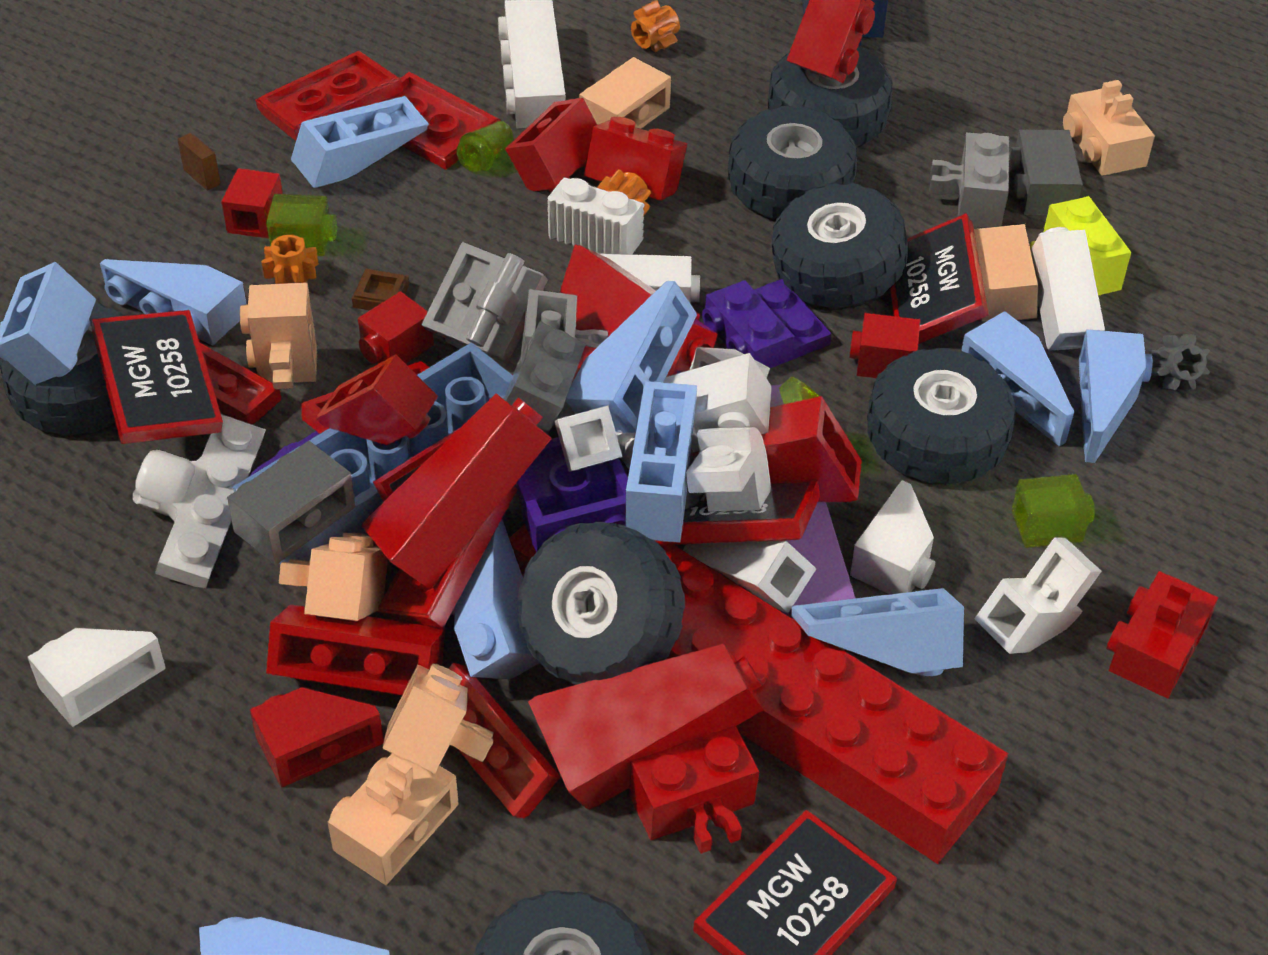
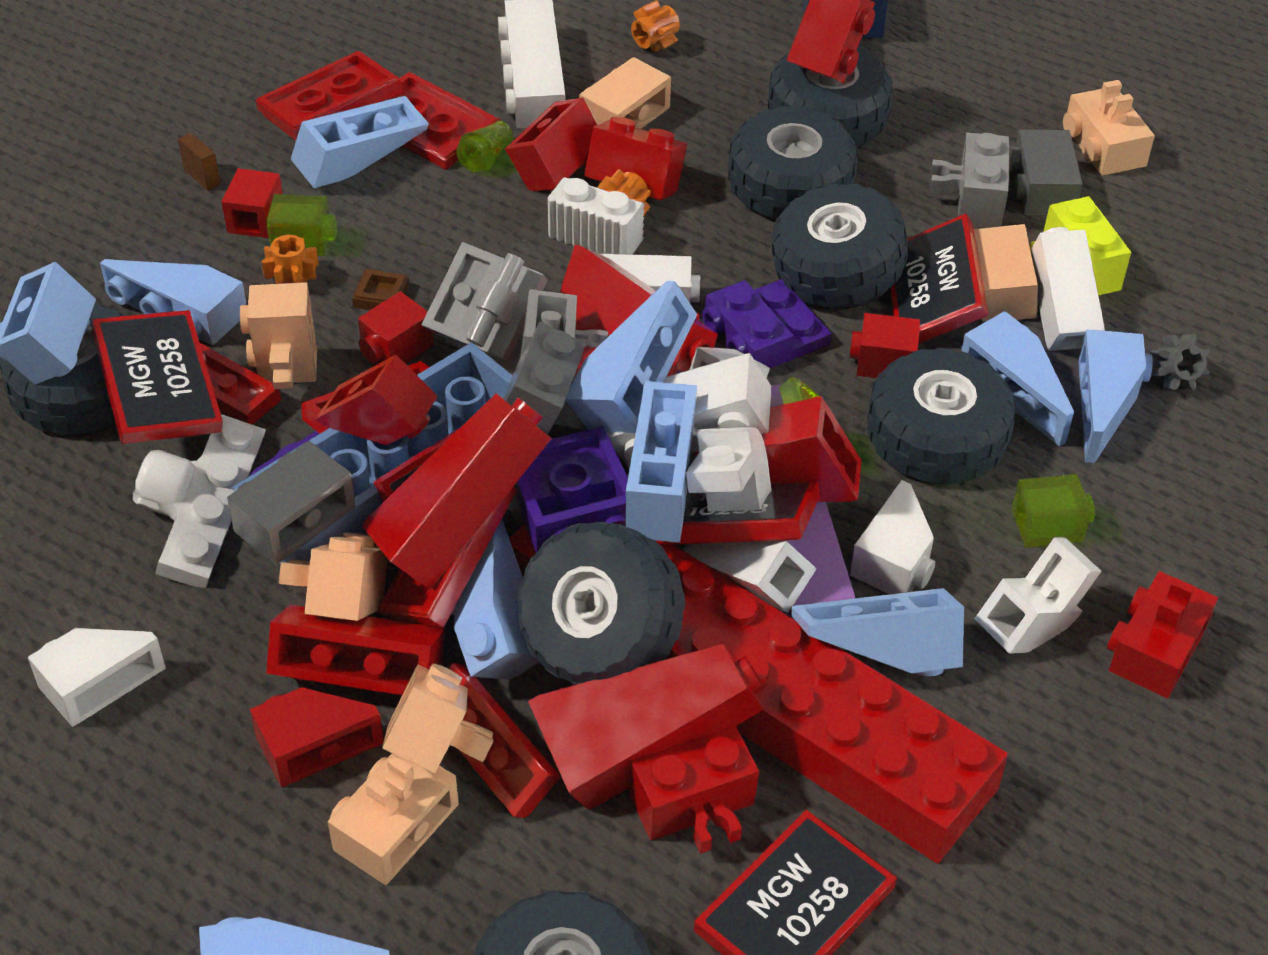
white plate [555,406,623,472] -> none

